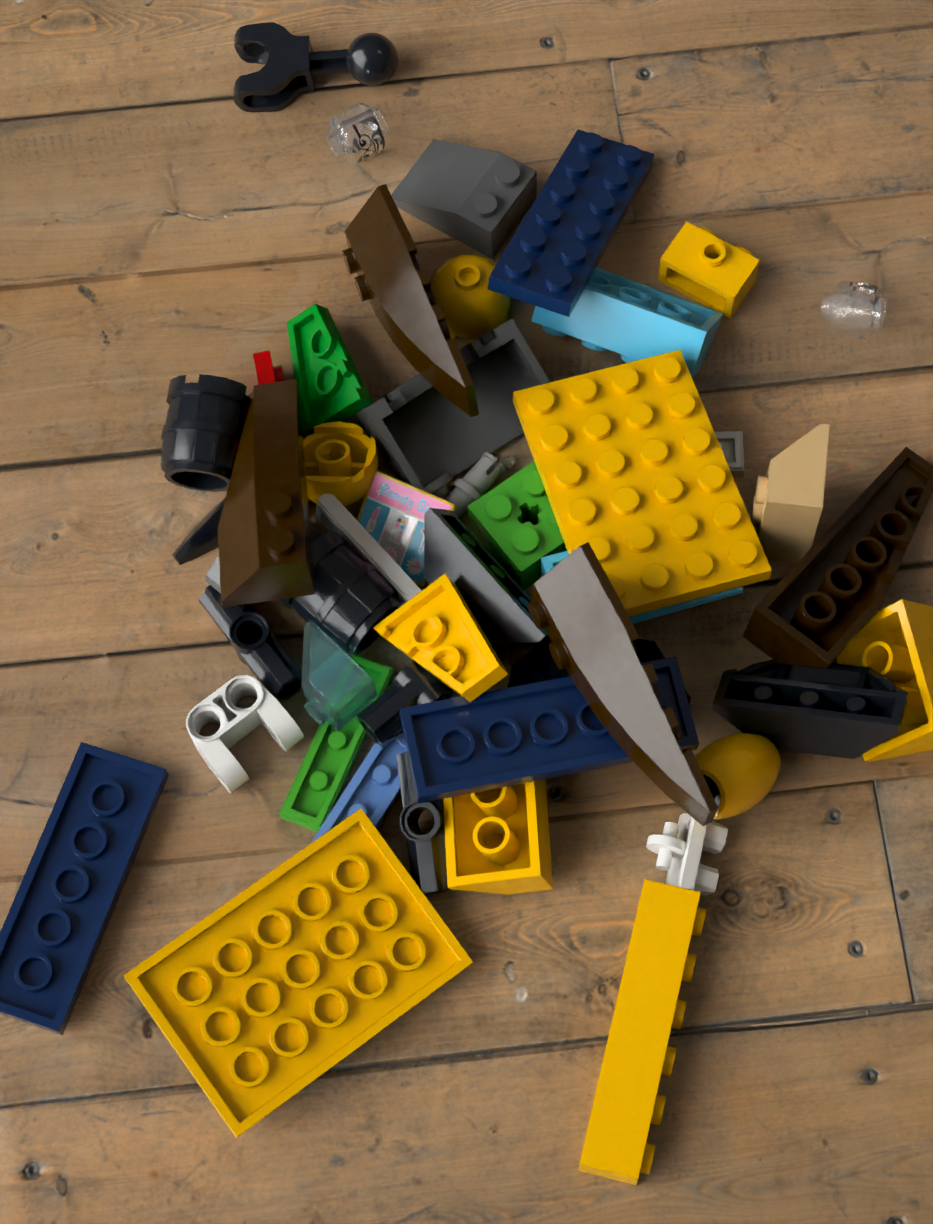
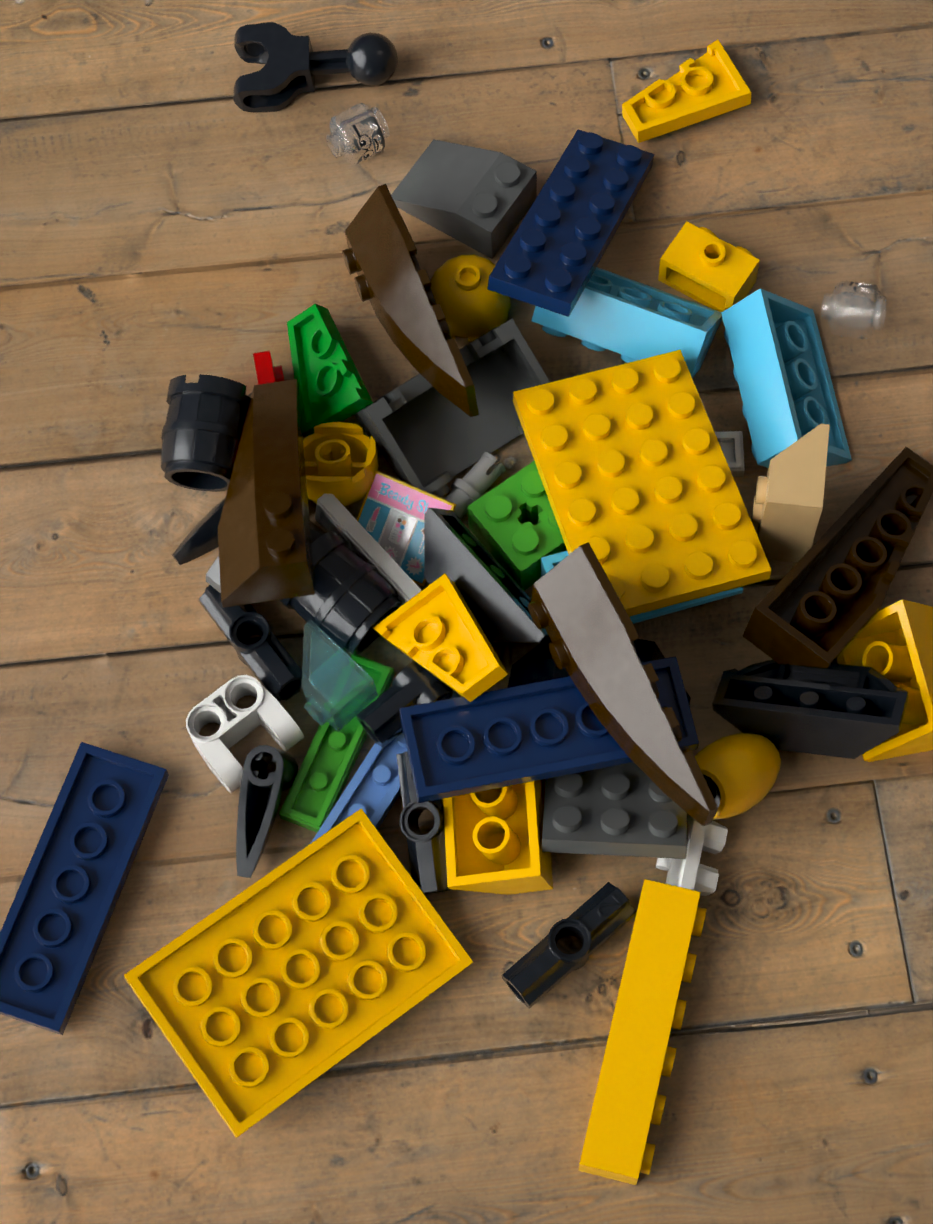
none -> black piece [236,745,298,878]
none -> black piece [502,882,637,1009]
none -> dark grey plate [542,762,687,859]
none -> yellow wing [622,39,752,143]
none -> medium azure slope [721,288,852,468]

